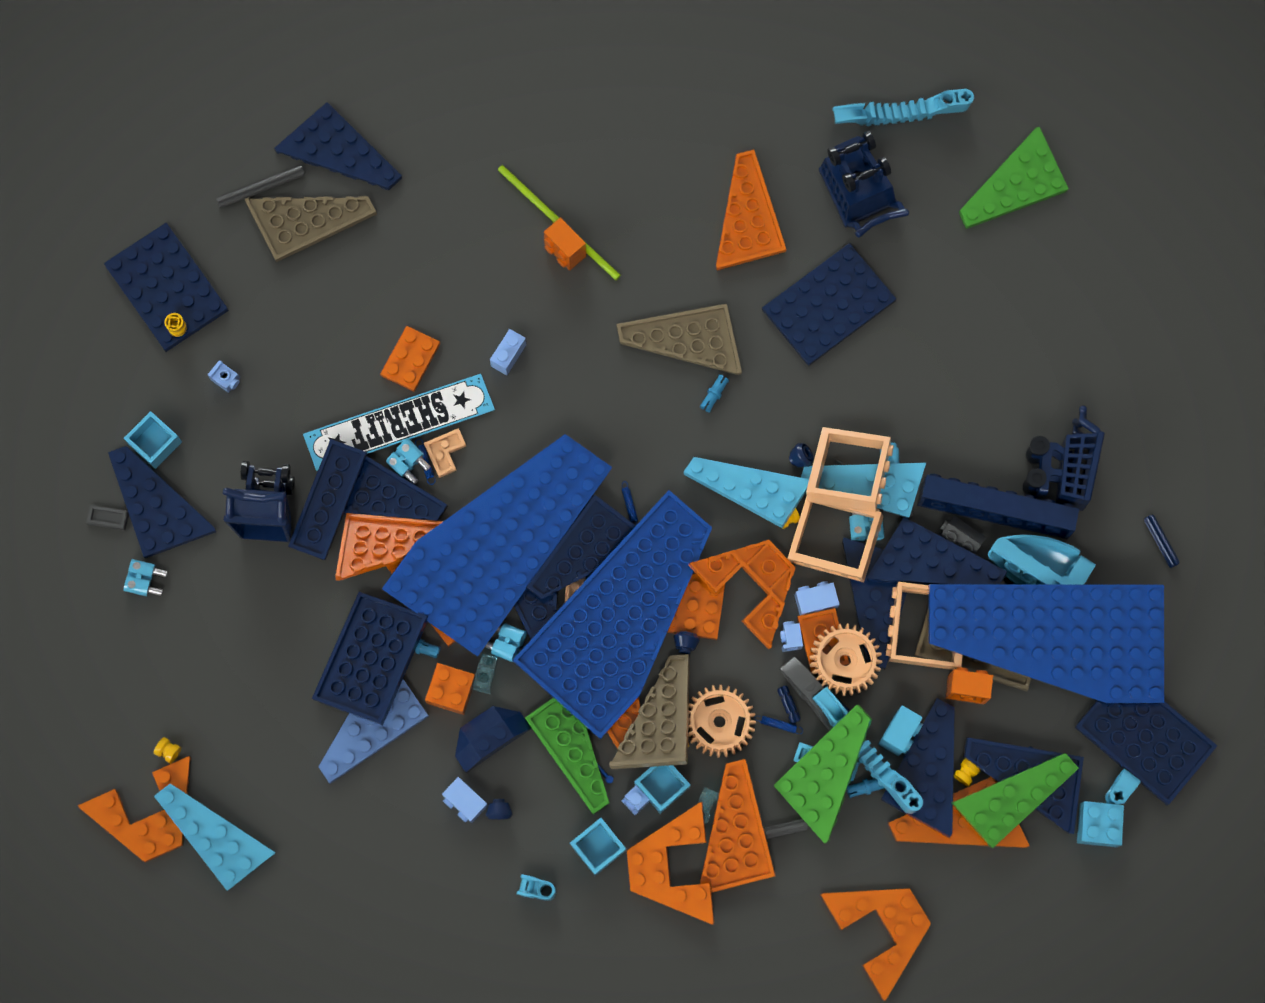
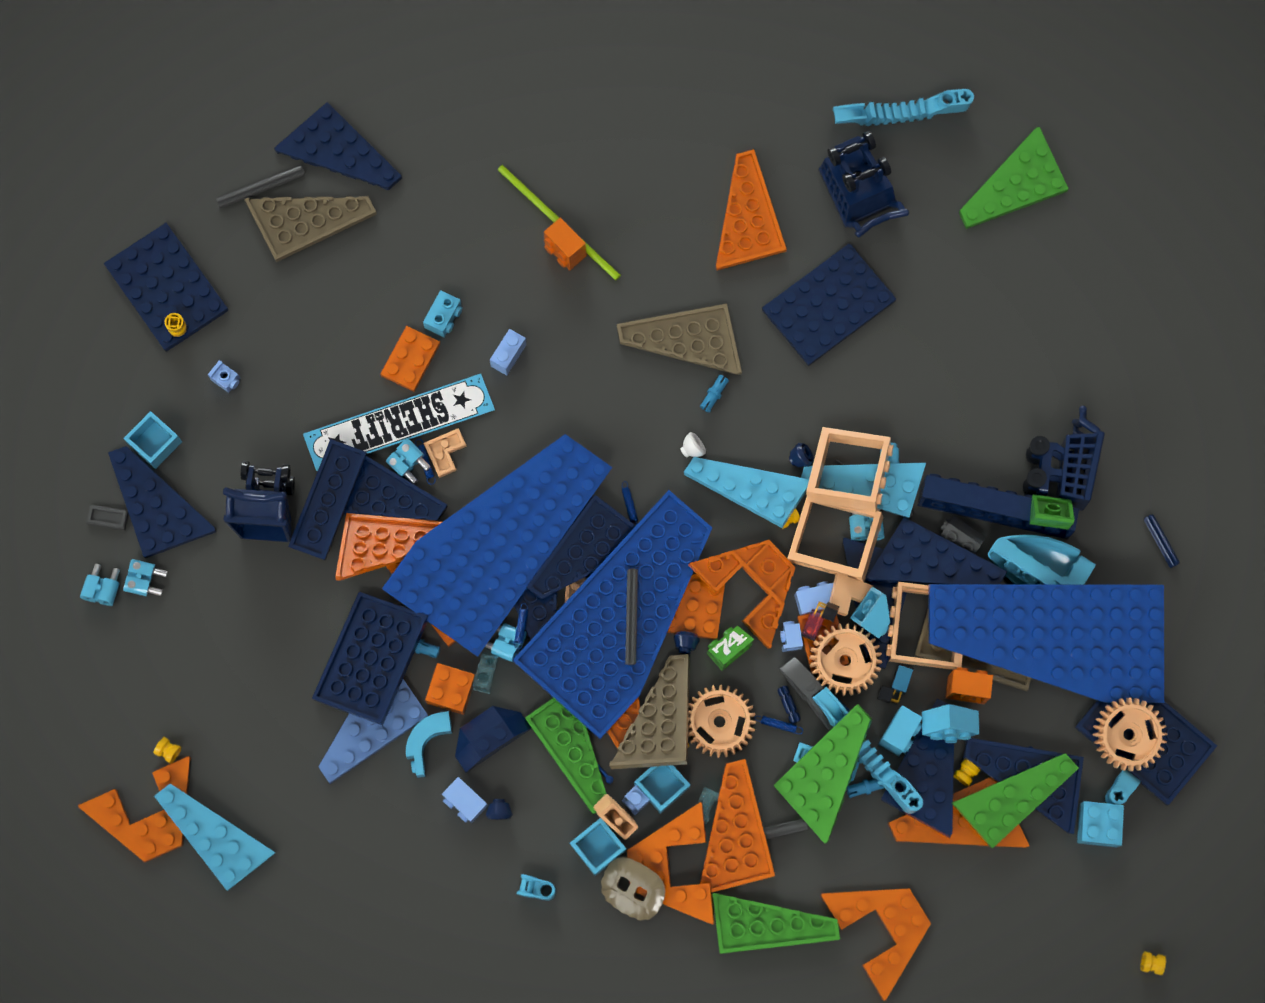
none -> medium azure piece [80,564,120,606]
none -> medium azure arch [406,711,452,778]
none -> medium azure brick [423,290,463,338]
none -> blue piece [514,603,528,649]
none -> light nougat brick [593,794,638,840]
none -> dark tan piece [601,857,665,921]
none -> dark grey axle [625,569,638,665]
none -> white brick [680,432,706,457]
none -> bright green slope [707,626,754,671]
none -> bright green wing [712,893,840,954]
none -> piece [801,601,840,641]
none -> light nougat tile [829,573,873,616]
none -> medium azure slope [850,587,890,638]
none -> piece [877,663,914,704]
none -> medium azure piece [922,704,979,743]
none -> bright green slope [1030,495,1075,530]
none -> light nougat gear [1092,698,1168,771]
none -> yellow wheel [1140,951,1166,975]

